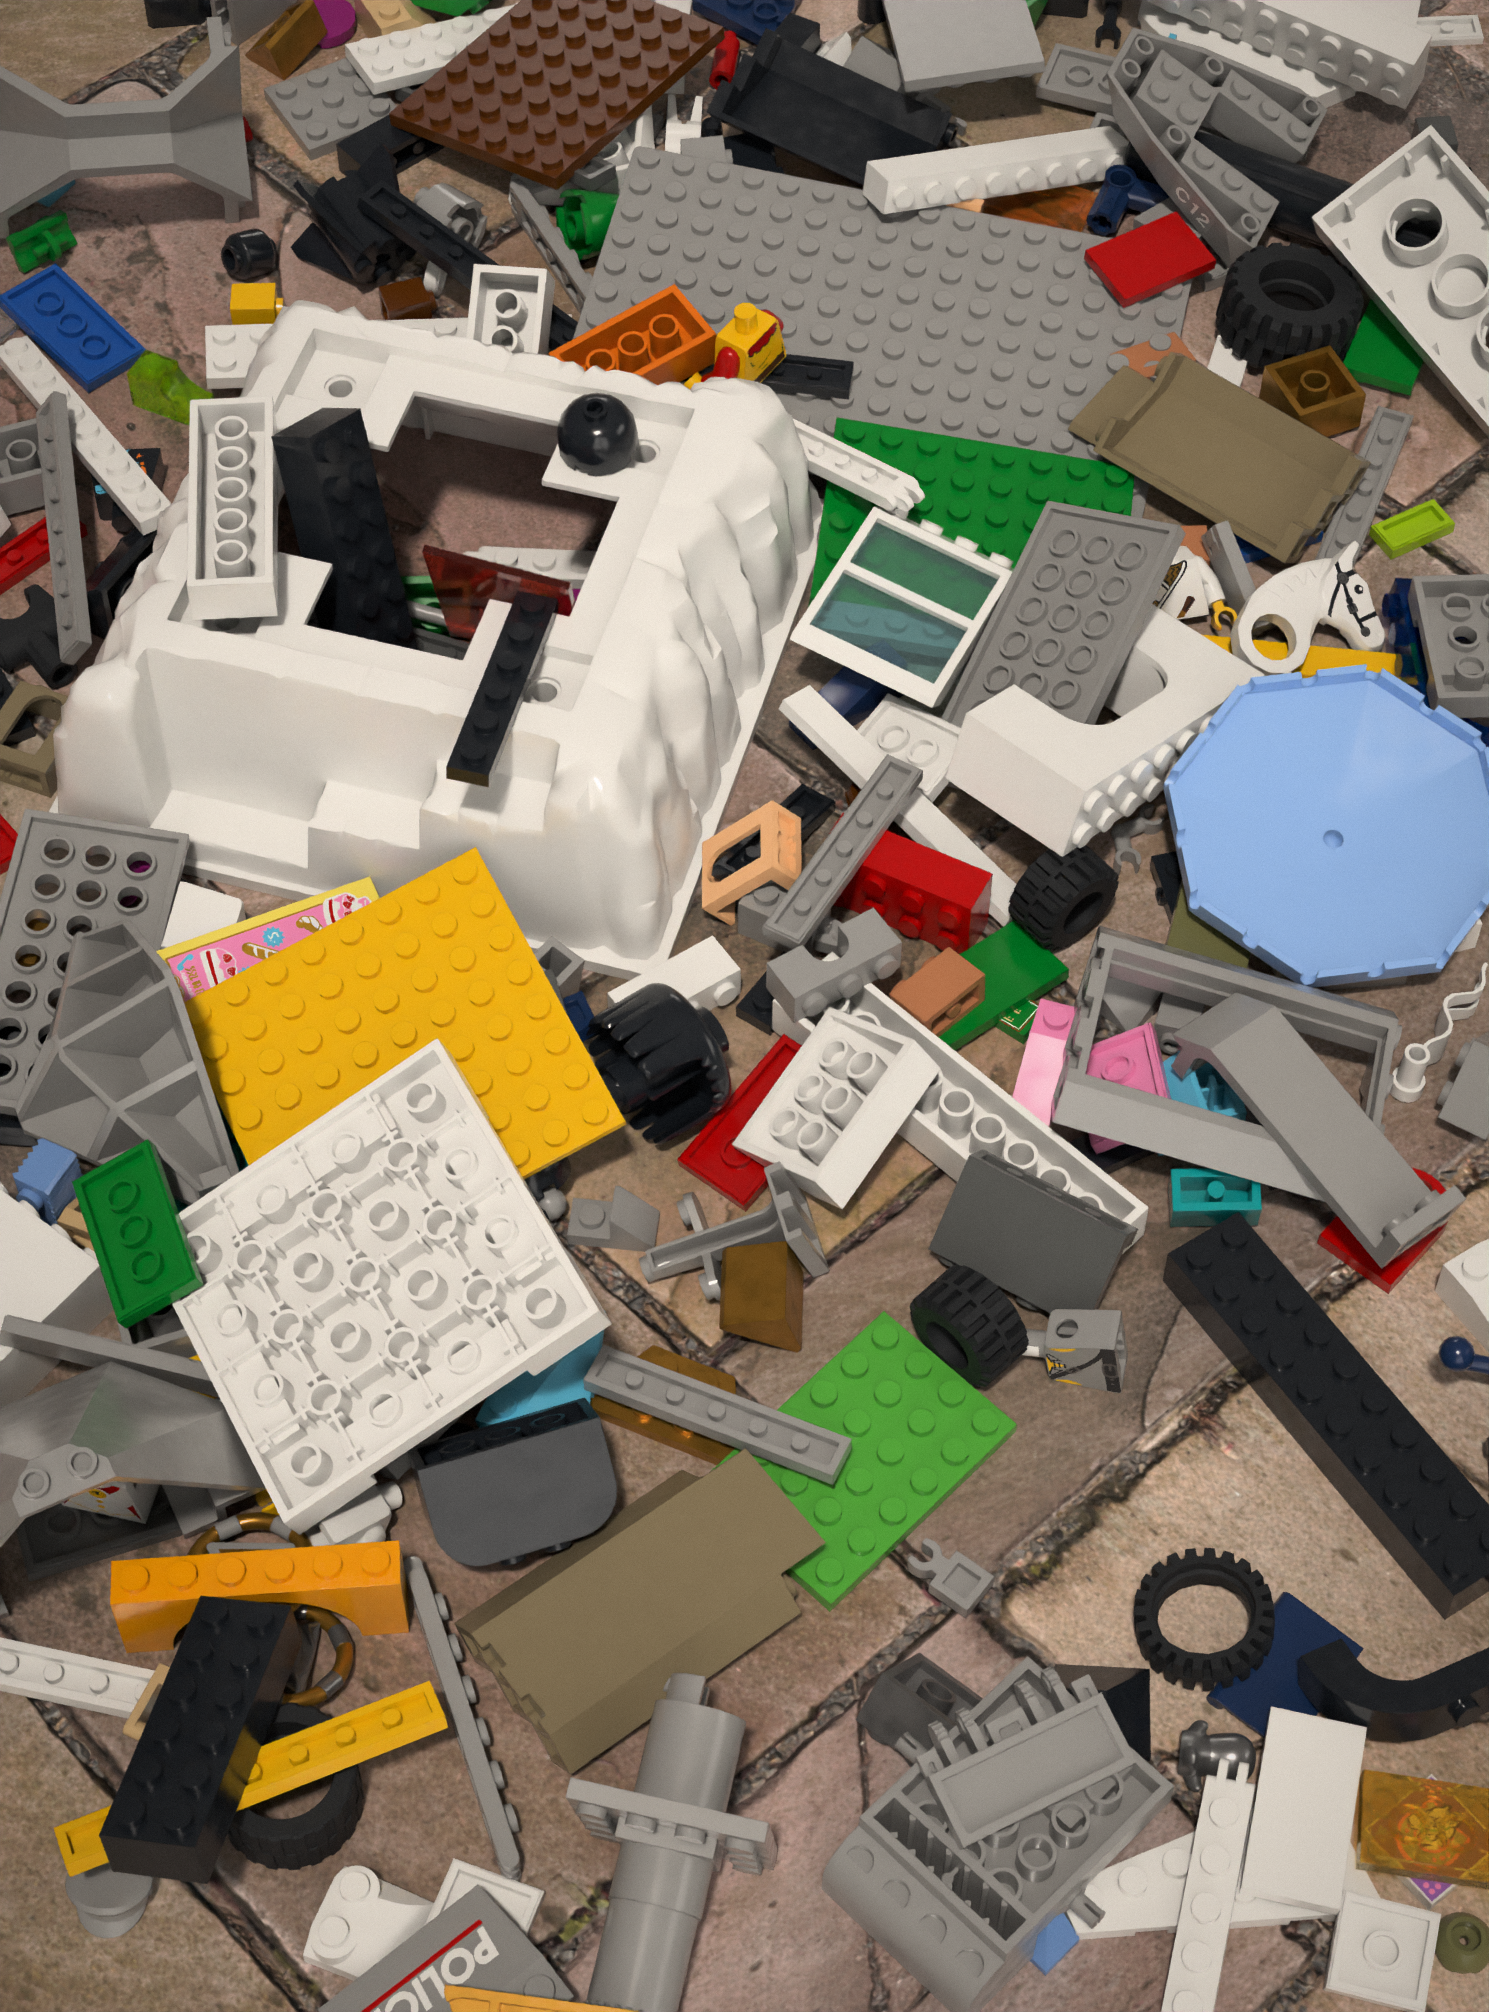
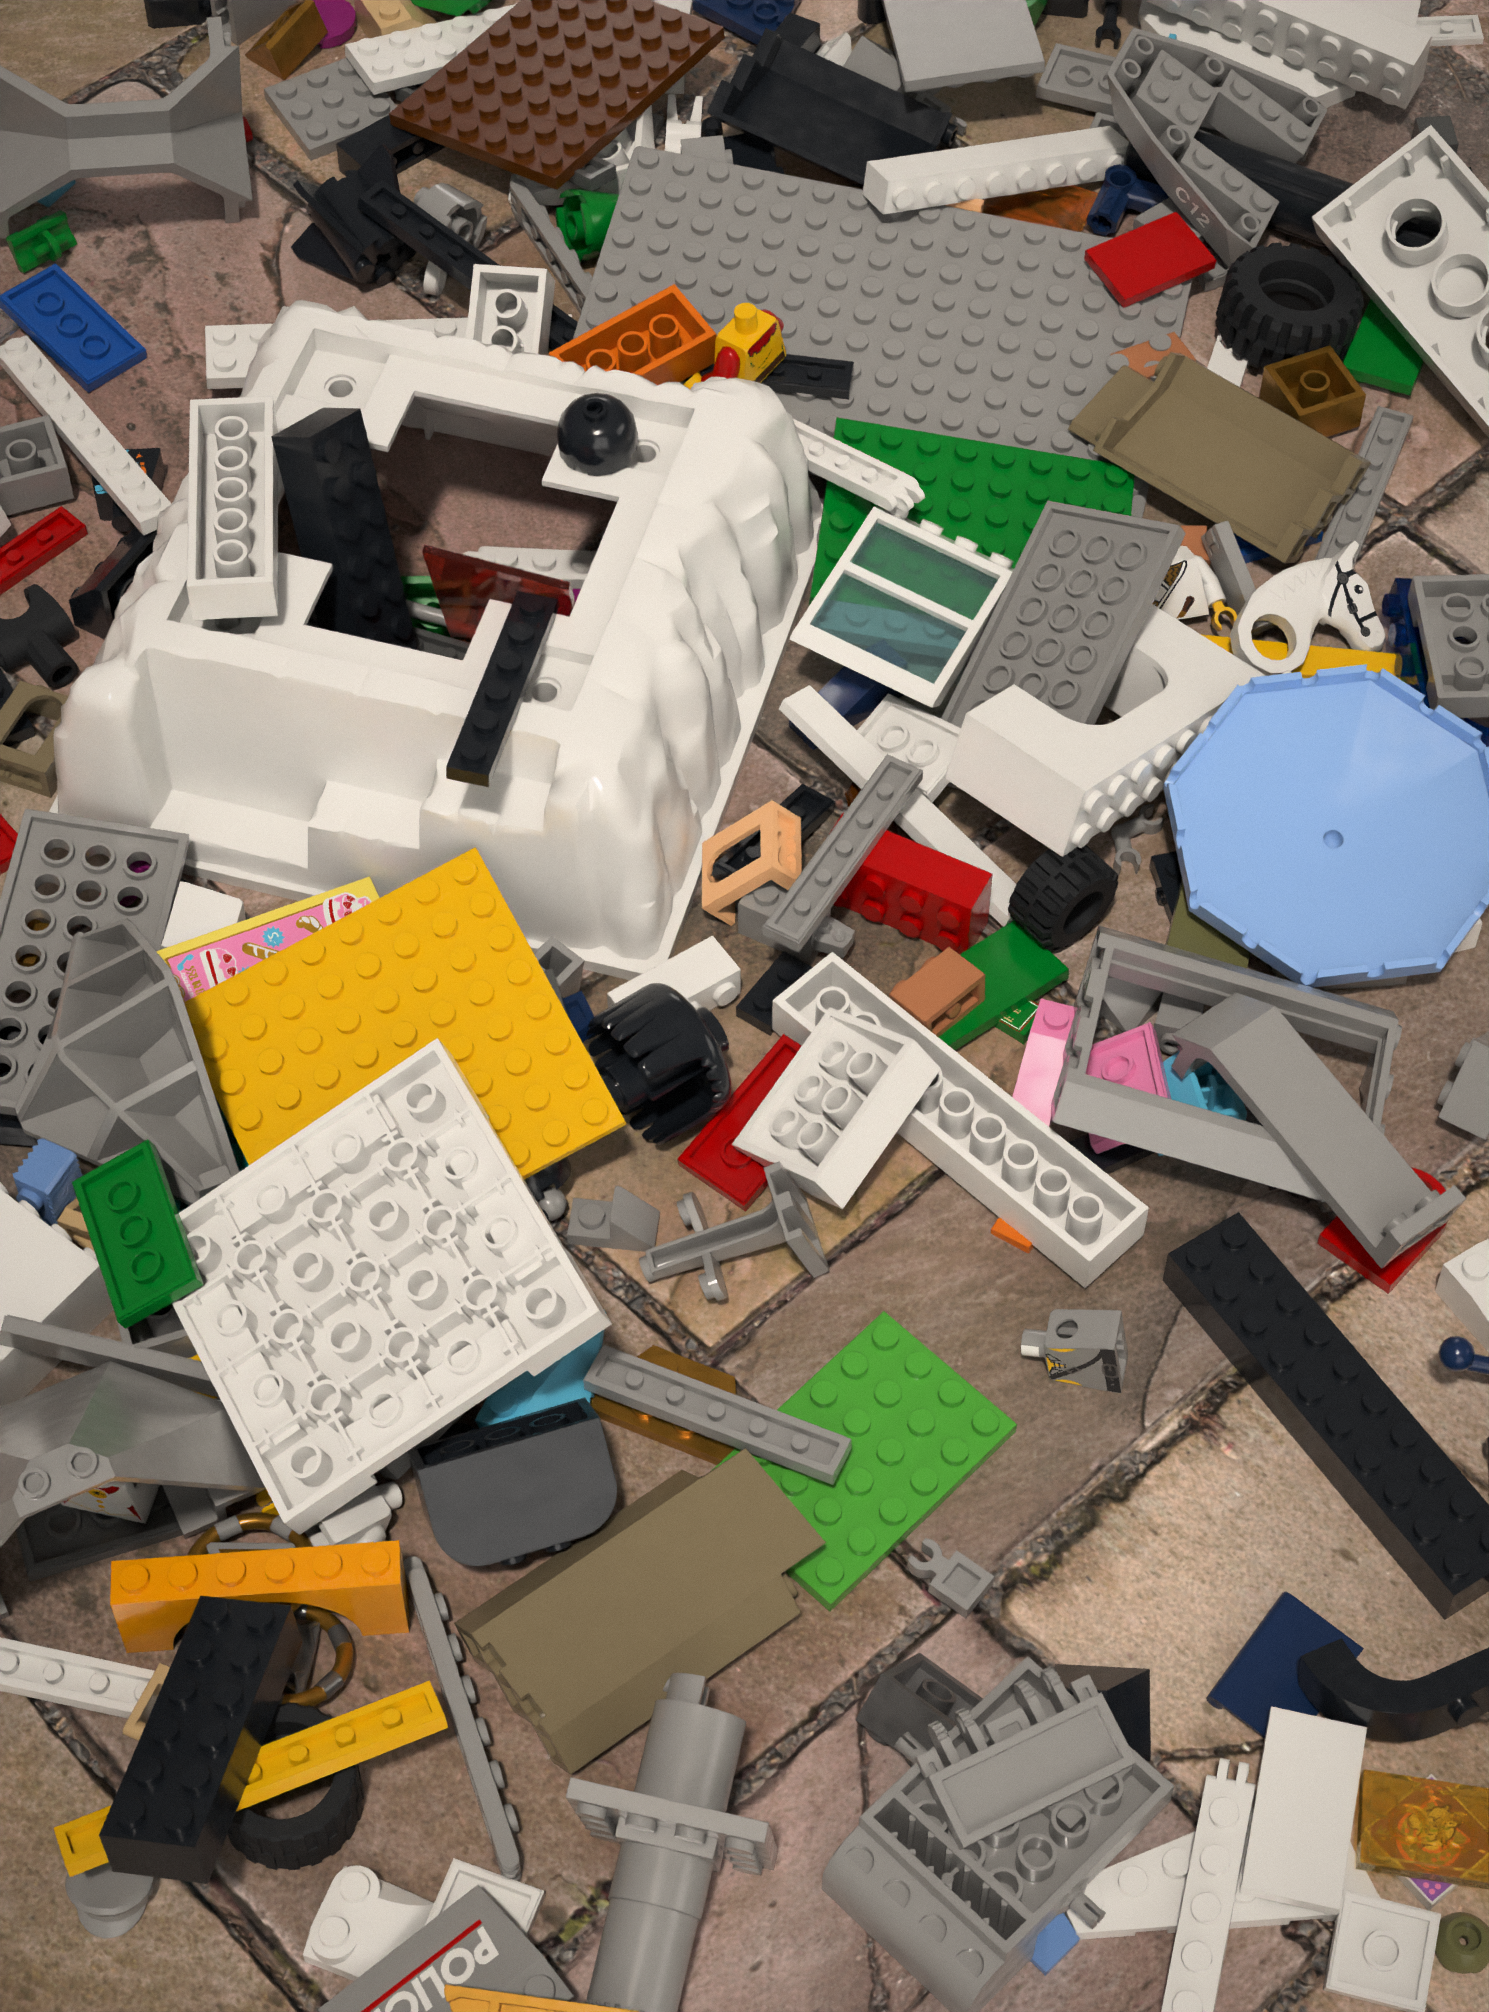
light grey tile [36,391,92,665] -> none
clear neon green arch [126,350,214,426] -> none
black head [221,229,277,280] -> none
yellow brick [230,283,285,325] -> none
reddish brown brick [378,277,437,320] -> none
red cylinder [709,30,740,89] -> none
pearl gold slope [719,1241,804,1353] -> none
light grey arch [766,907,902,1023] -> none
black tyre [910,1264,1029,1387] -> none
dark grey panel [928,1149,1138,1313] -> none
black tyre [1134,1548,1275,1691] -> none
teal brick [1168,1168,1262,1227] -> none
flat silver animal [1178,1720,1256,1792] -> none
lime tile [1369,499,1455,560] -> none
white flag [1390,963,1488,1103] -> none

